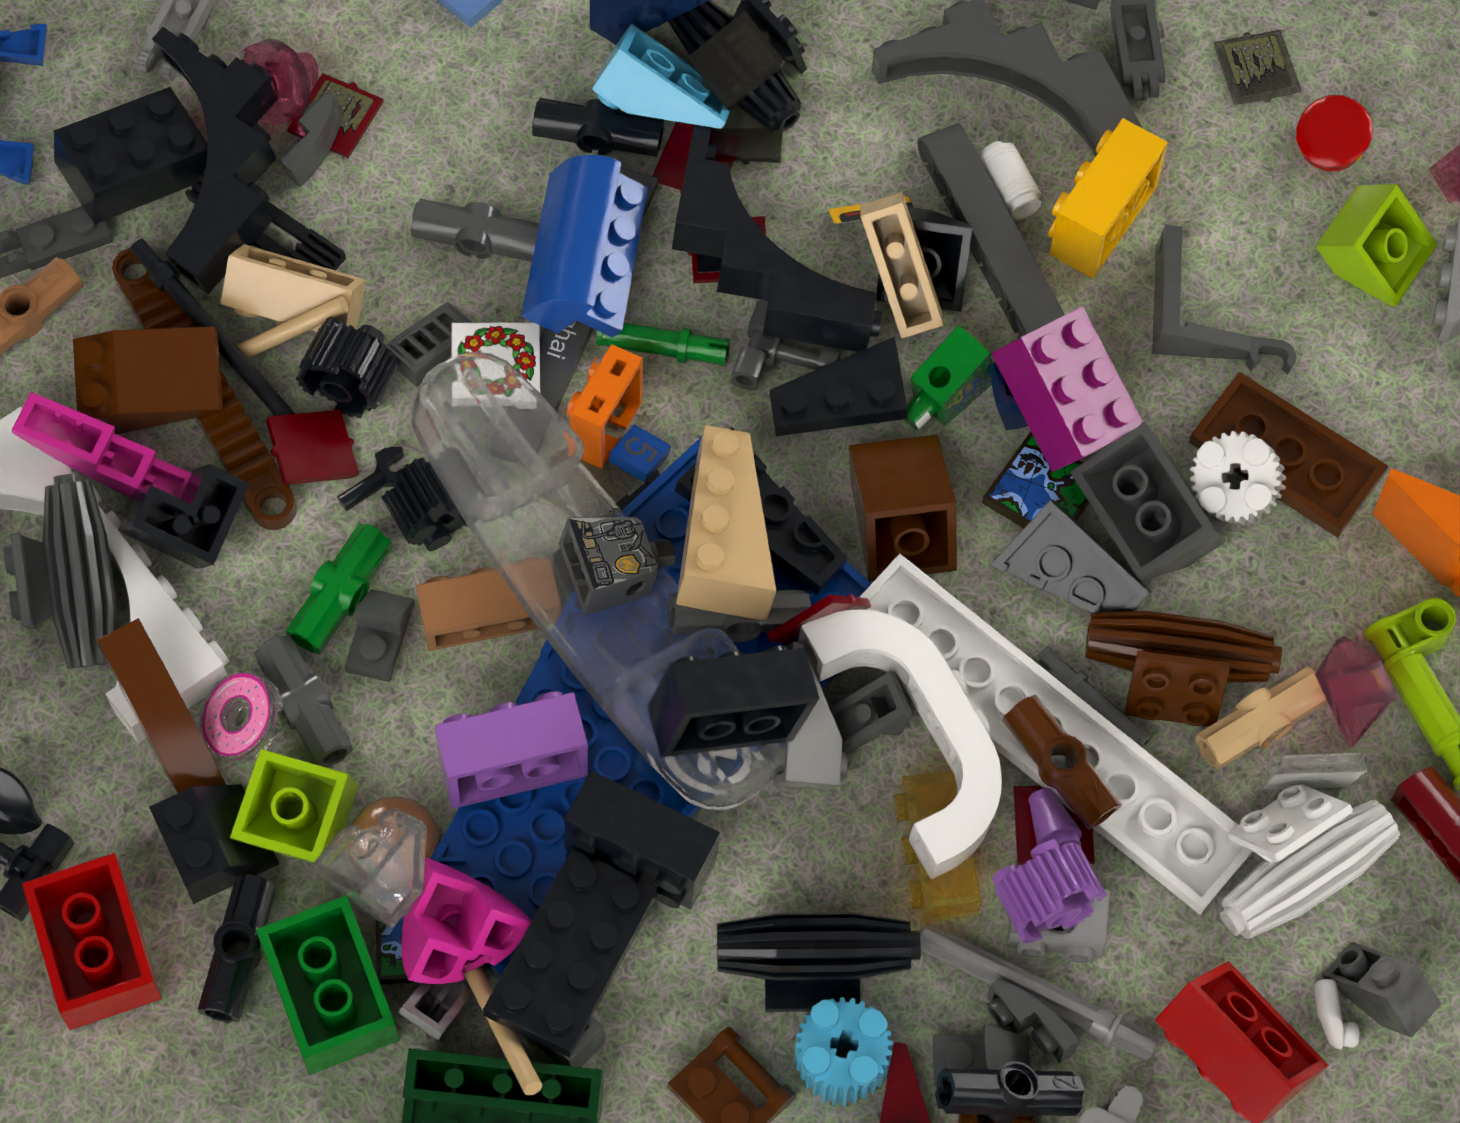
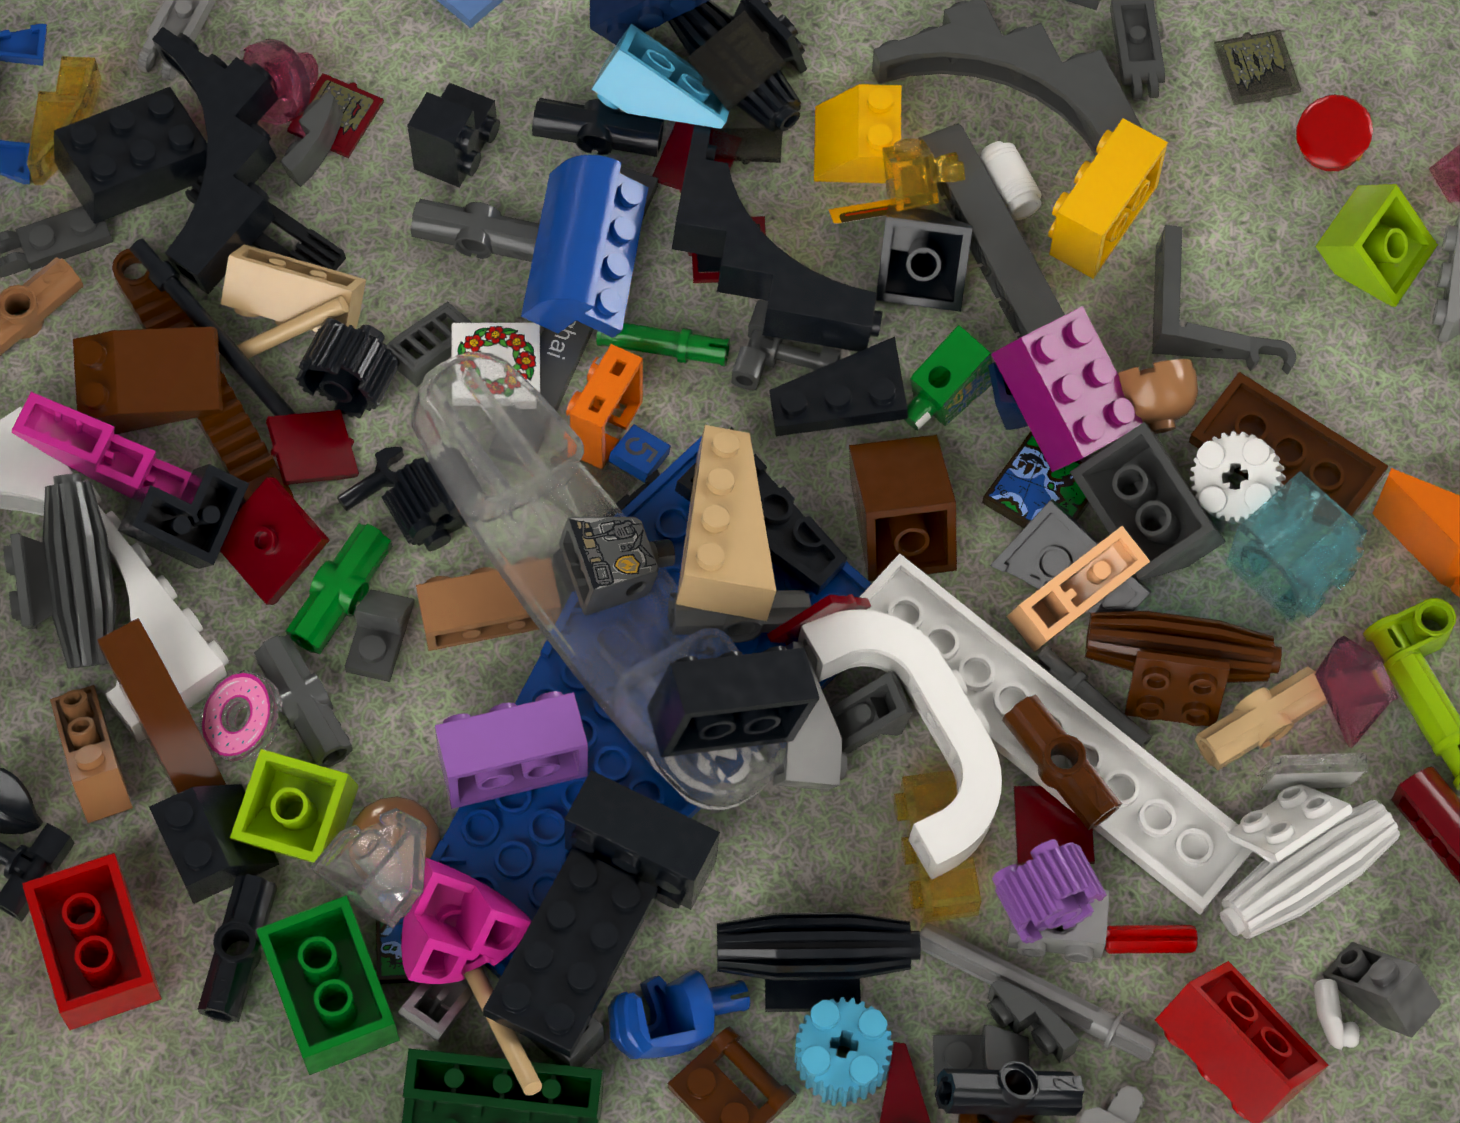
tan brick [860,192,943,339] -> none
medium lavender cone [1028,788,1082,847] -> none
none -> clear yellow slope [27,56,102,185]
none -> medium nougat slope [50,685,133,823]
none -> dark red plate [220,477,330,605]
none -> black brick [407,82,500,188]
none -> blue piece [608,969,750,1059]
none -> yellow slope [814,84,902,184]
none -> clear yellow brick [882,138,965,211]
none -> light nougat slope [1006,526,1150,652]
none -> red axle [1105,925,1198,954]
none -> medium nougat cylinder [1118,359,1198,434]
none -> clear light blue brick [1226,471,1368,624]

